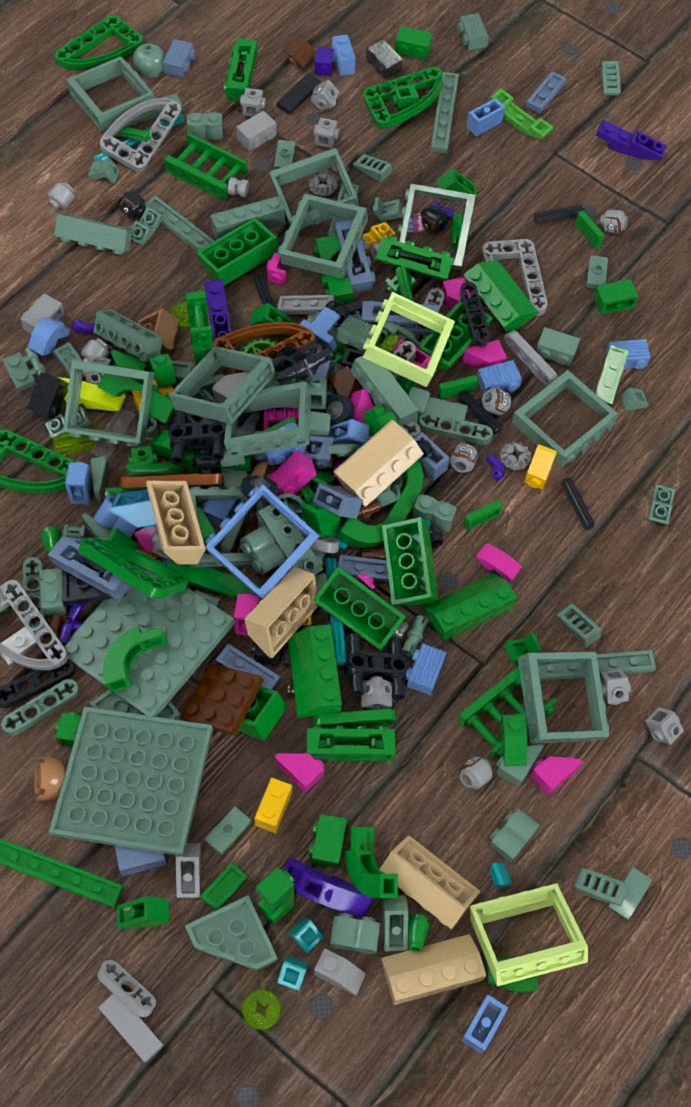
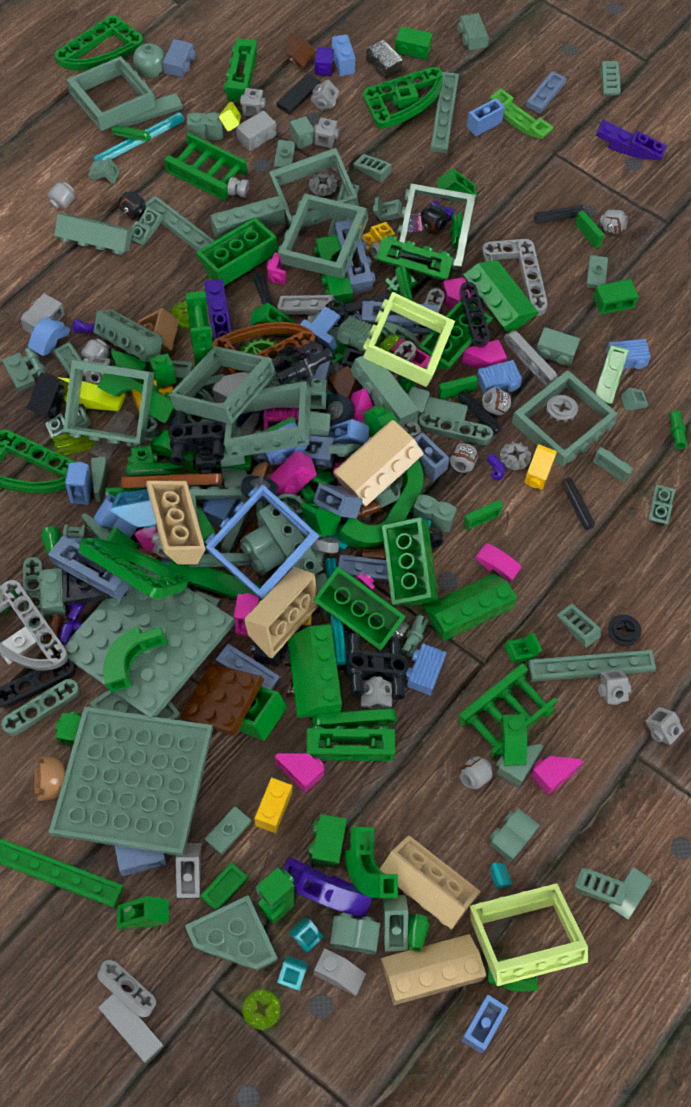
light grey beam [100,98,181,172] -> none
black plate [416,440,433,458] -> none
sand green window [518,652,609,744] -> none
none -> neon yellow slope [219,101,241,131]
none -> sand green brick [290,116,315,148]
none -> light grey gear [547,395,578,422]
none -> sand green plate [593,447,633,484]
none -> black gear [607,615,642,647]
none -> green pin [669,411,688,449]

